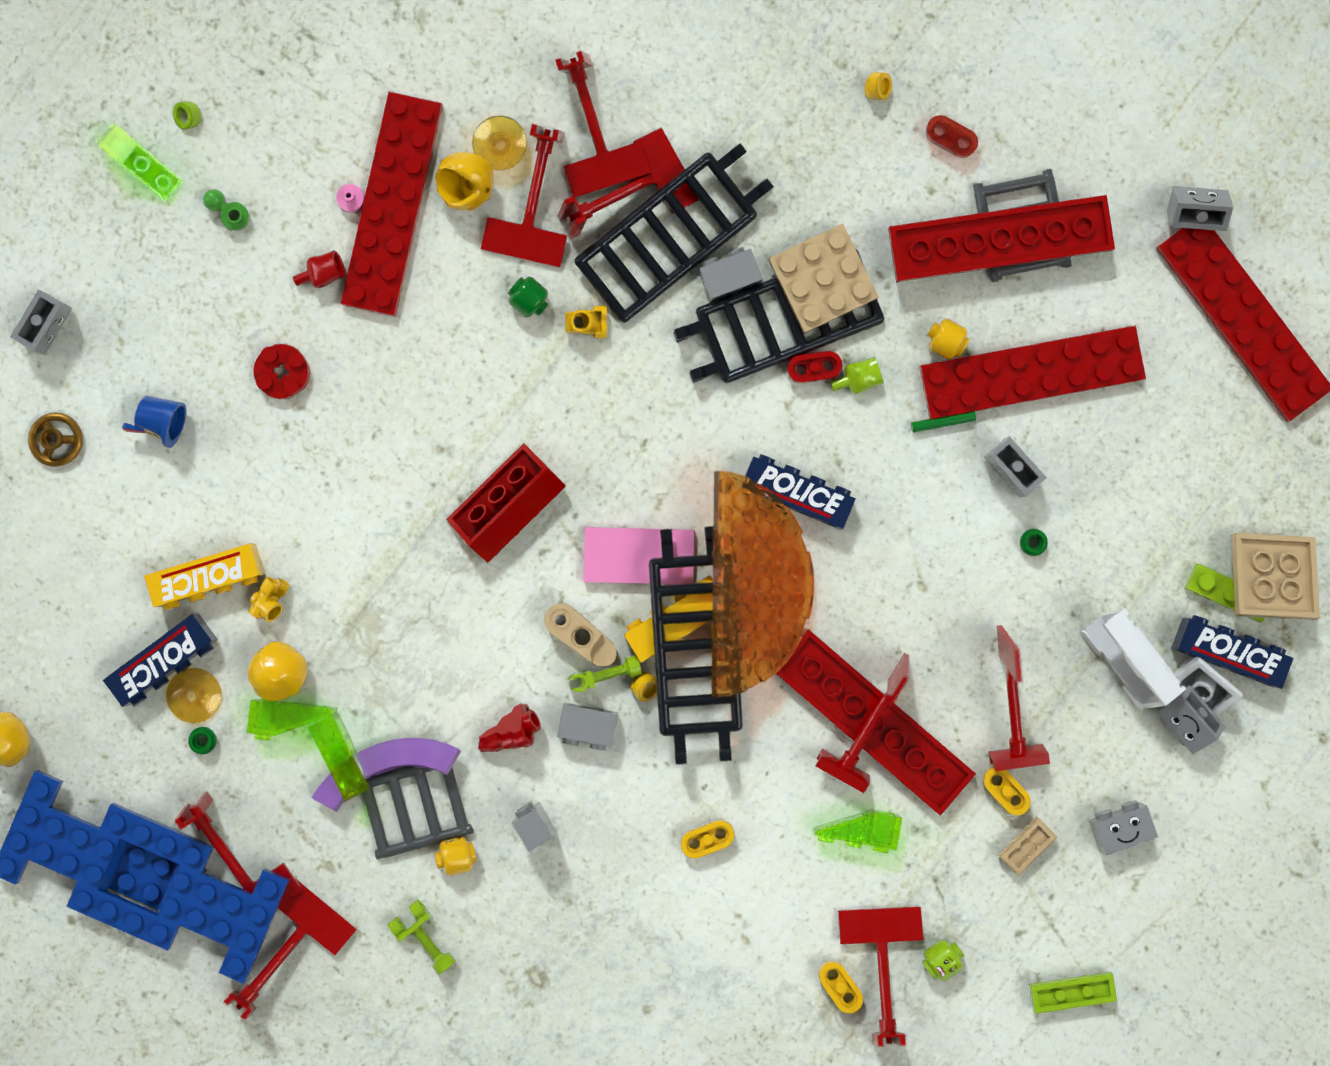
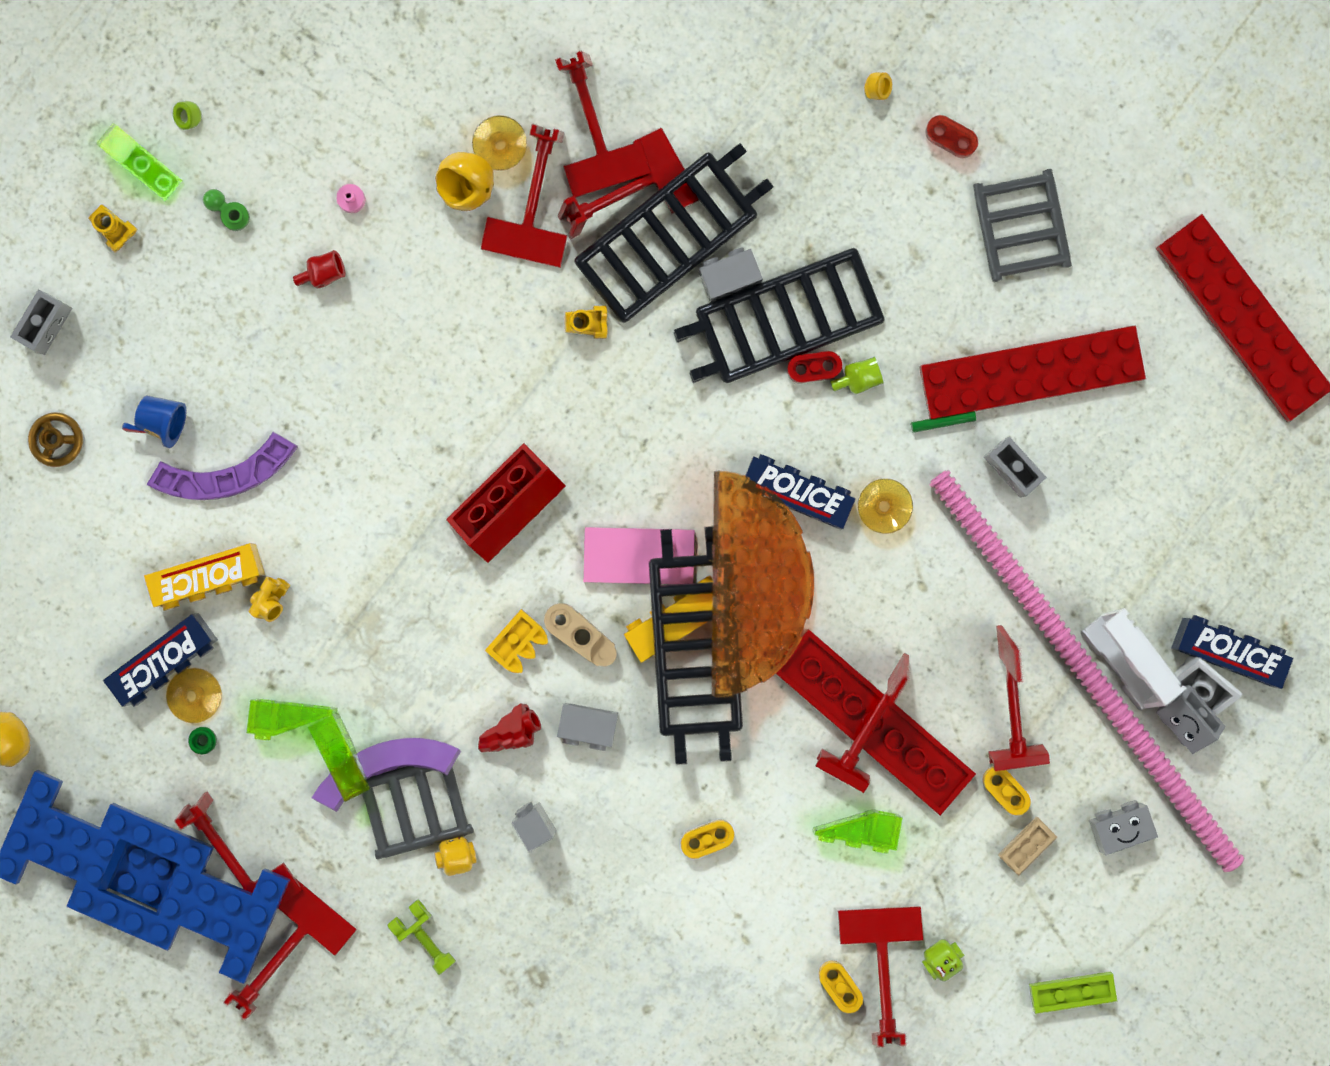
yellow piece [247,641,308,701] -> none
red plate [253,344,310,399] -> none
red plate [341,91,443,317] -> none
green head [507,277,549,317] -> none
lime bar [567,655,642,692] -> none
yellow tile [630,672,657,702] -> none
tan plate [768,223,879,334] -> none
red plate [888,195,1115,283] -> none
yellow head [927,318,970,359] -> none
green plate [1020,529,1048,556] -> none
light grey brick [1167,186,1233,231] -> none
lime plate [1184,564,1265,623] -> none
tan plate [1231,533,1320,620] -> none
none -> yellow plate [88,204,138,252]
none -> medium lavender tile [147,432,298,500]
none -> yellow plate [485,609,548,673]
none -> clear yellow dish [858,479,913,534]
none -> bright pink piece [929,470,1244,872]

